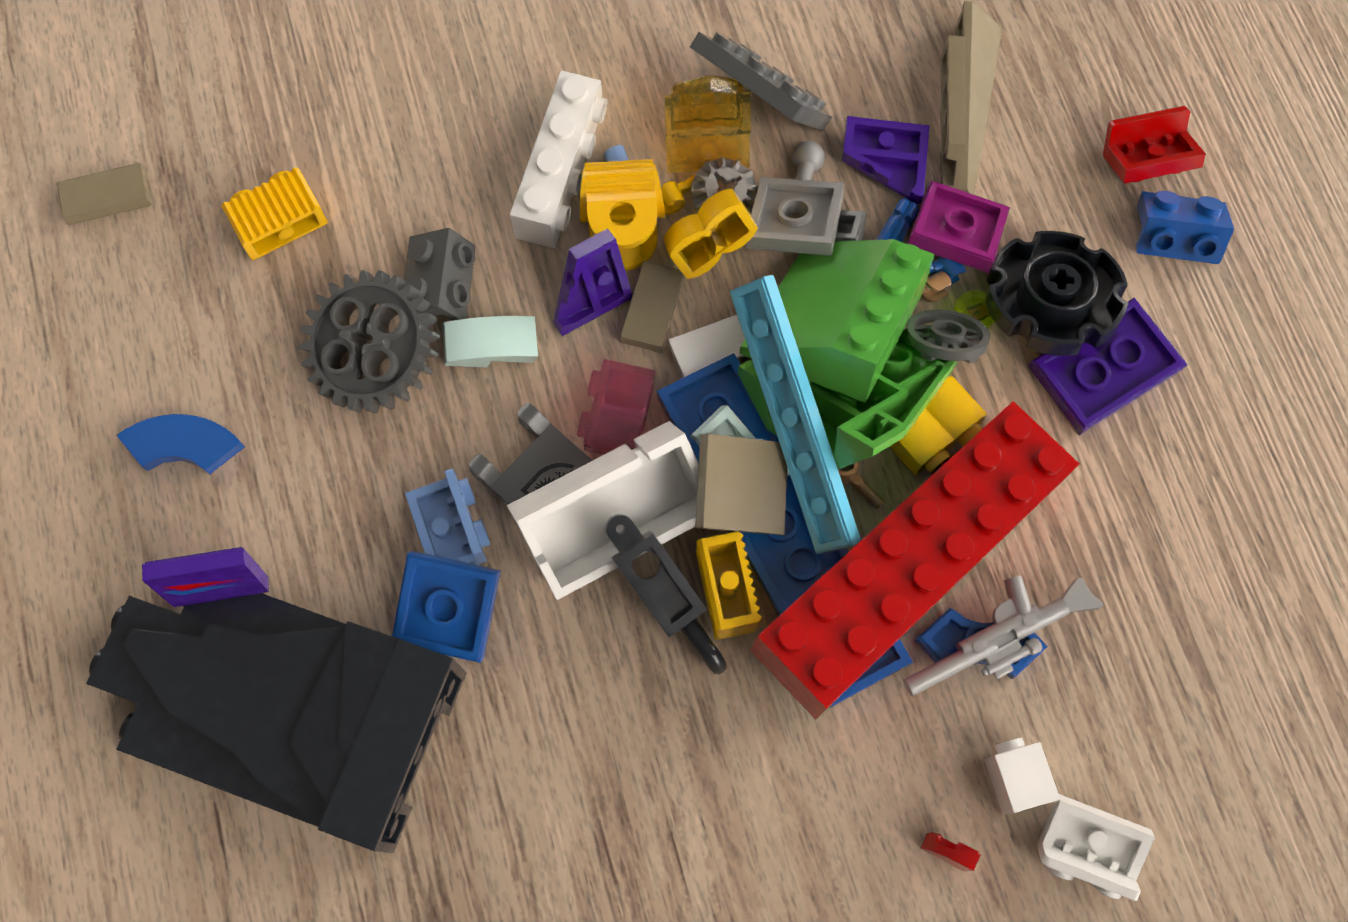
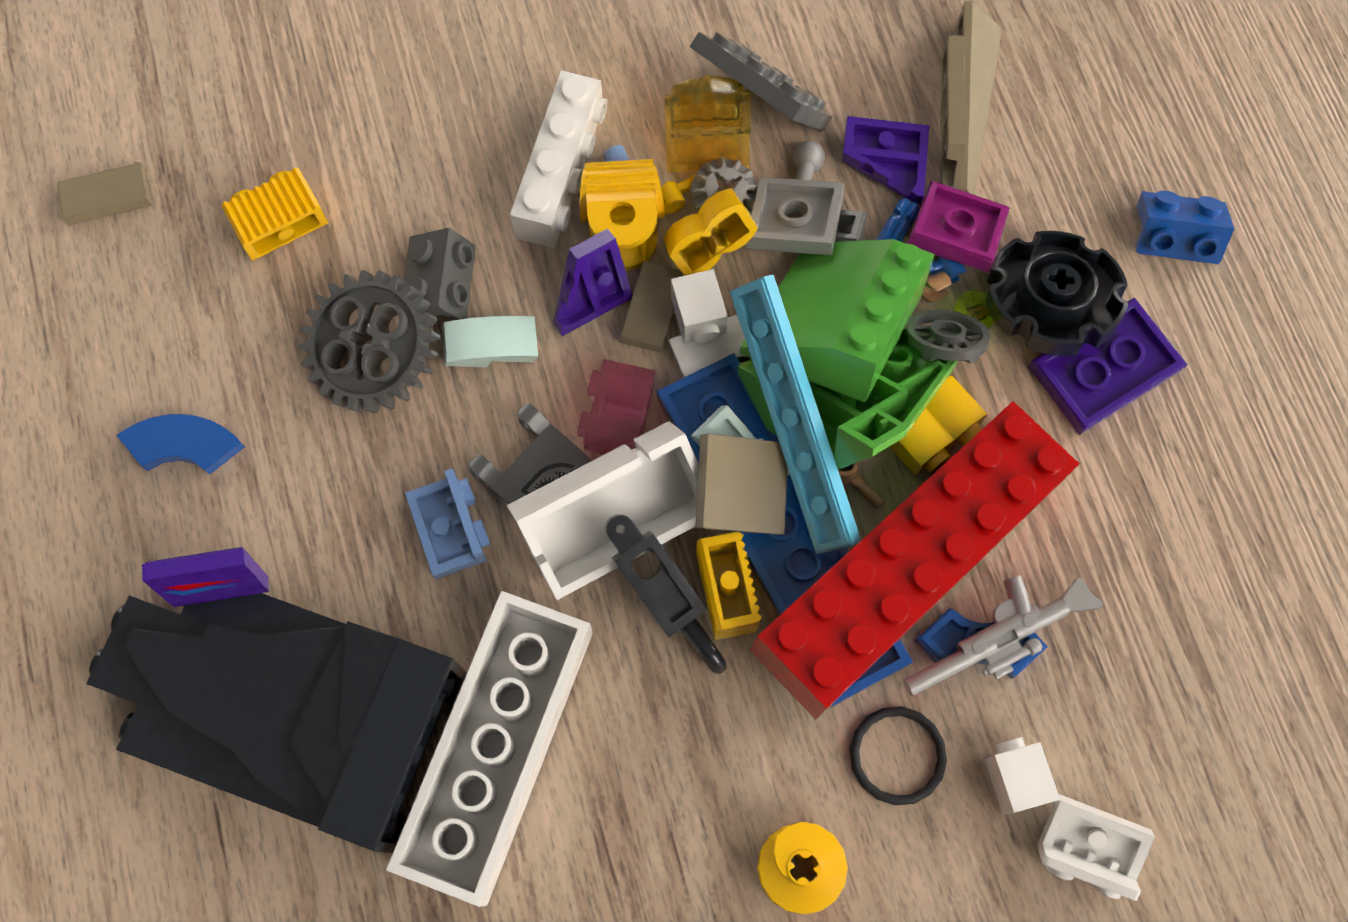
blue tile [392,551,501,663] -> none
red tile [920,832,981,871] -> none
red bracket [1103,106,1206,184] -> none
none -> white brick [386,591,593,907]
none -> white brick [671,269,728,344]
none -> yellow piece [757,822,848,914]
none -> black piece [849,706,947,806]

